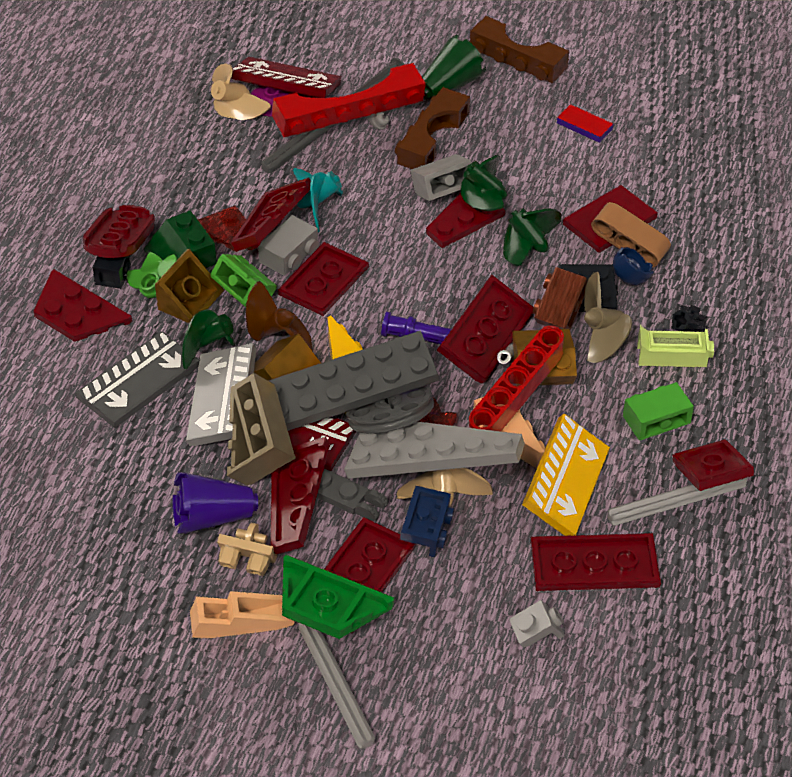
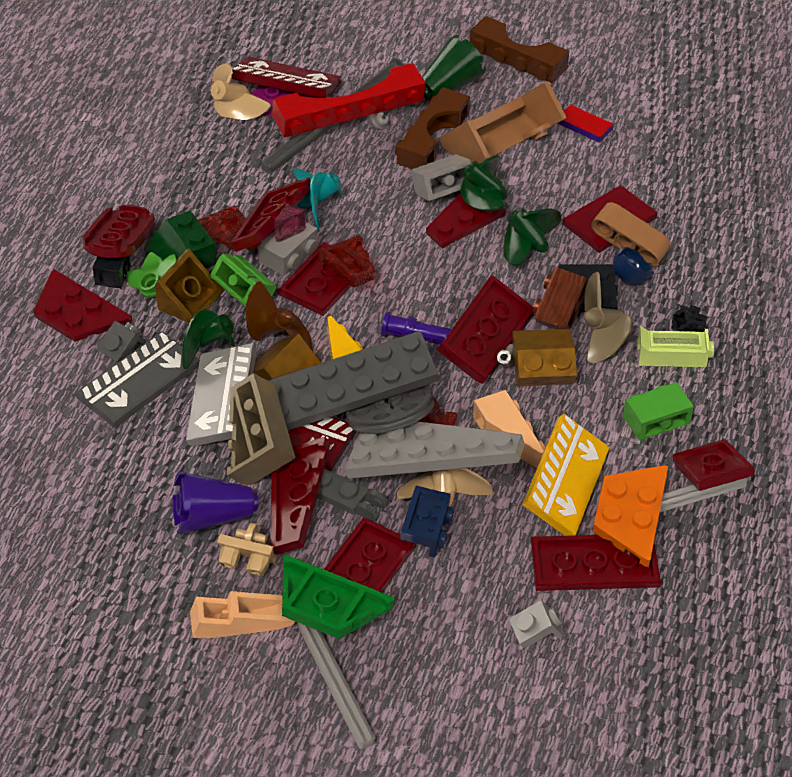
red beam [469,326,564,432] -> none
none -> dark grey bracket [97,321,147,362]
none -> clear pink slope [274,204,306,242]
none -> clear red wing [318,235,376,287]
none -> medium nougat windscreen [438,81,567,164]
none -> orange wing [593,466,668,567]

